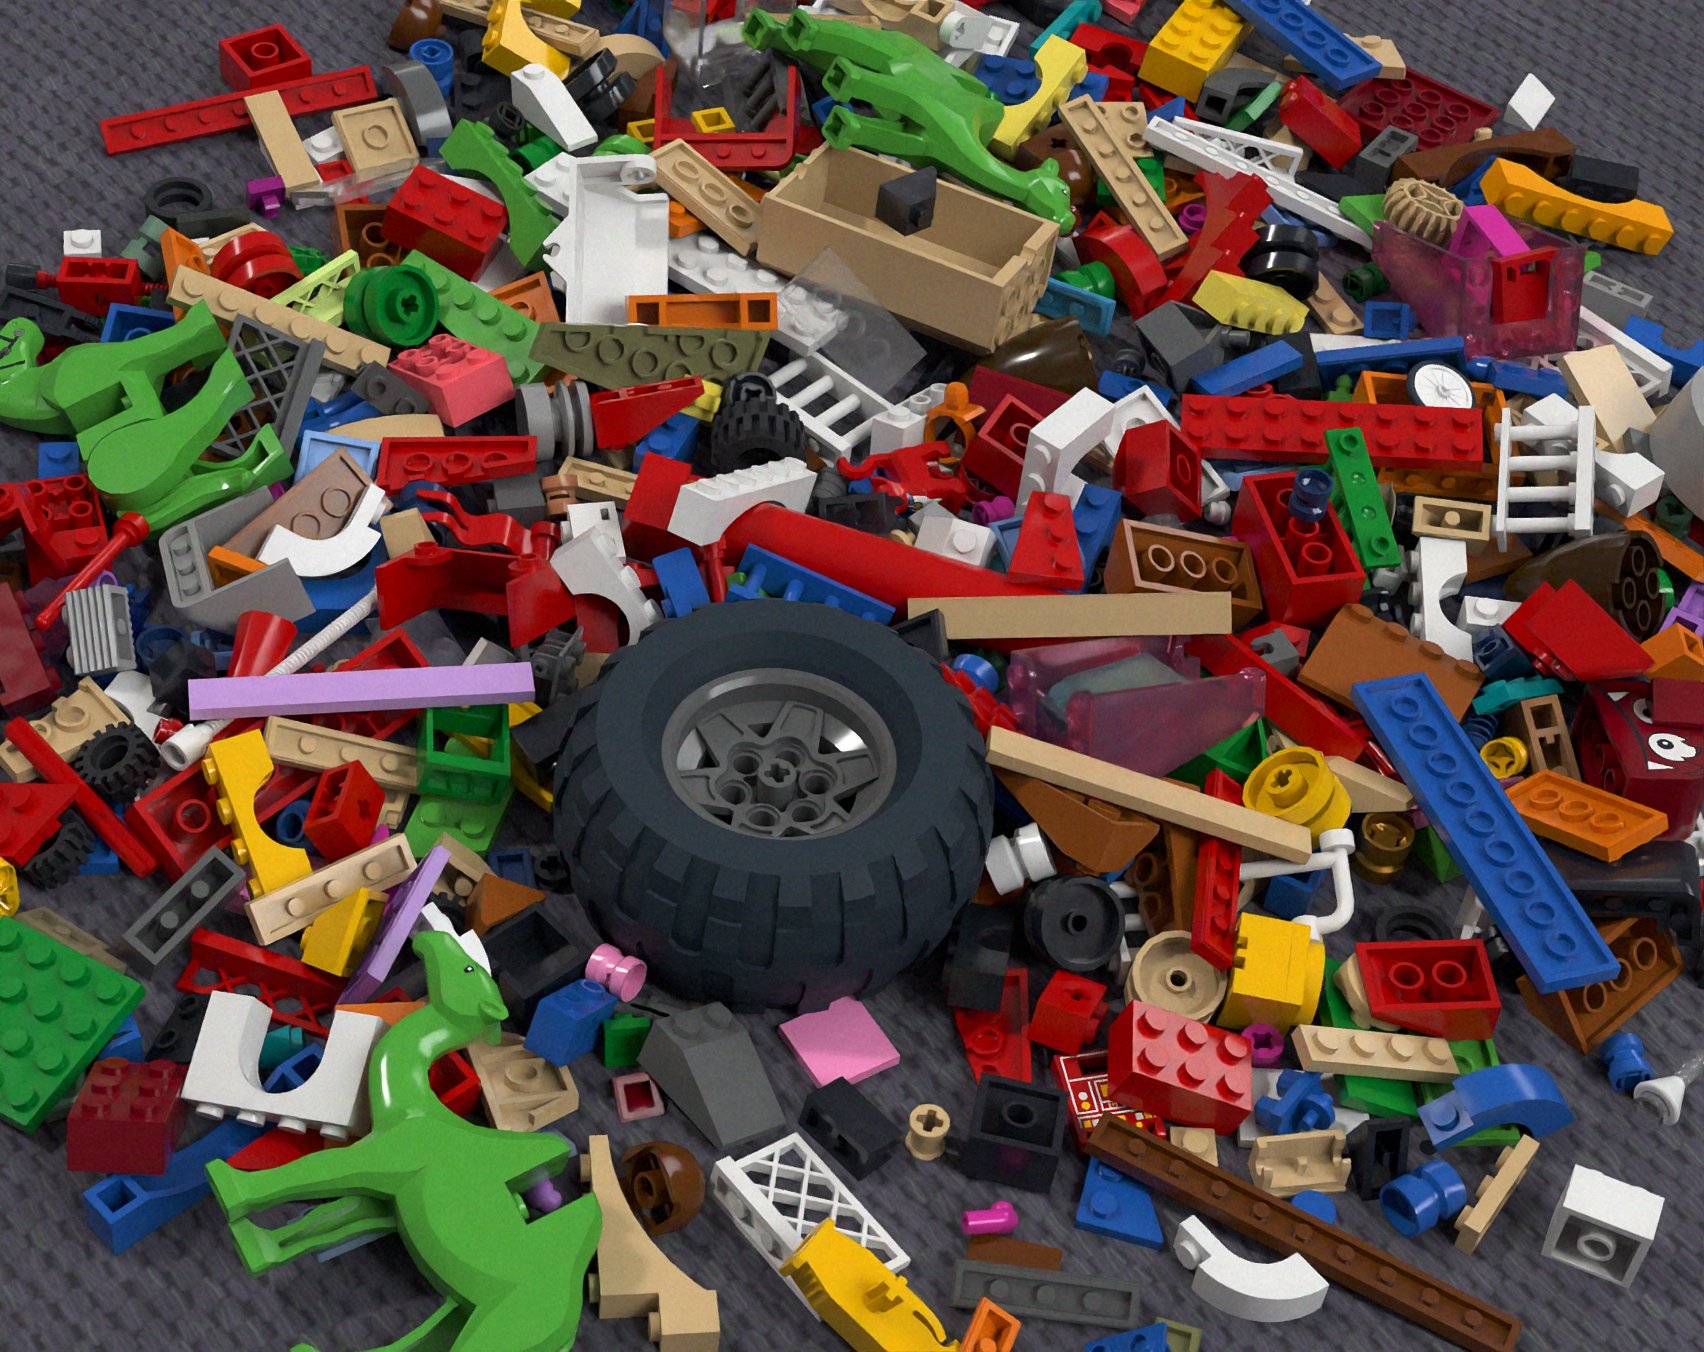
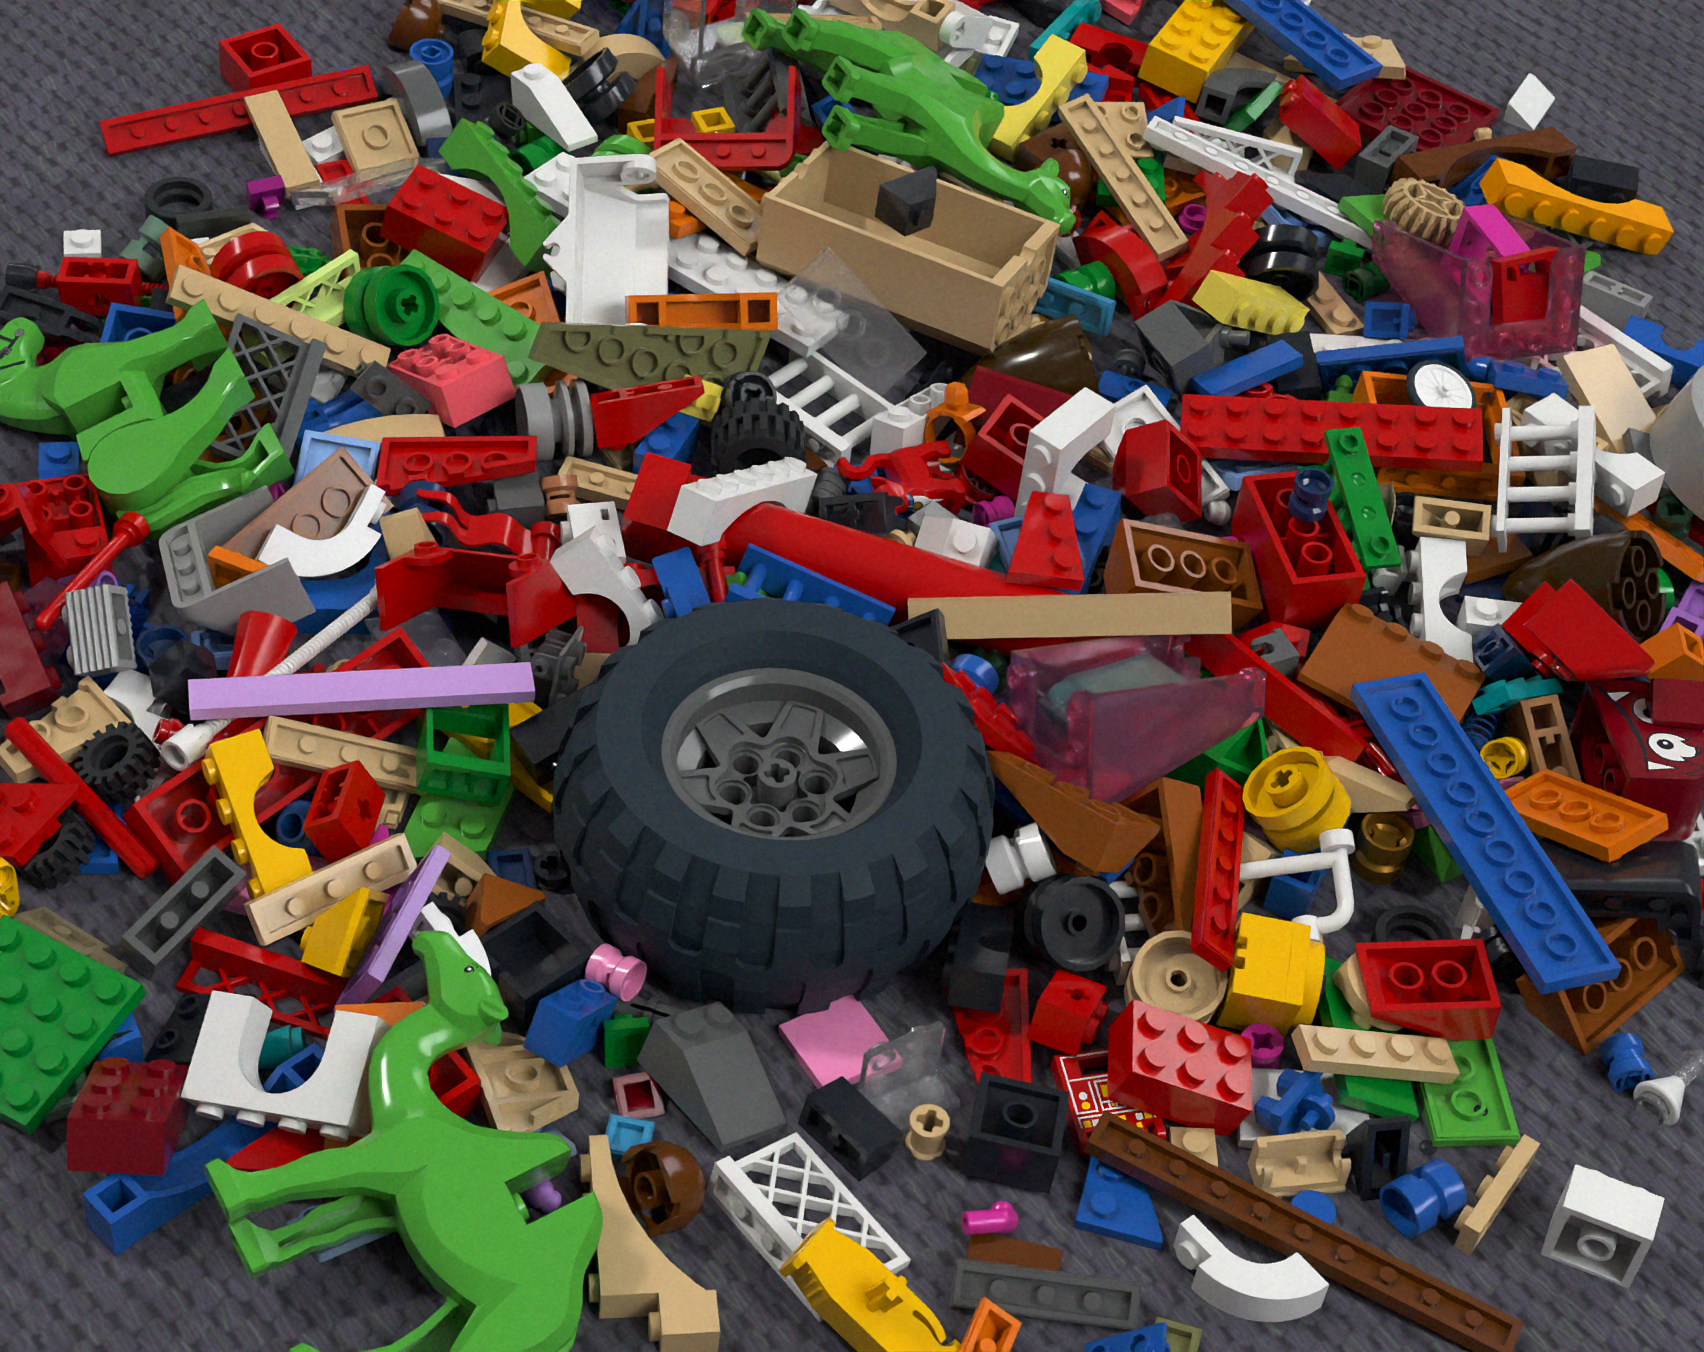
tan tile [985,725,1312,865] -> none
blue arch [1417,1064,1576,1152] -> none
none -> dark azure tile [605,1114,655,1161]
none -> clear bracket [858,1021,961,1133]
none -> green tile [1323,238,1365,278]

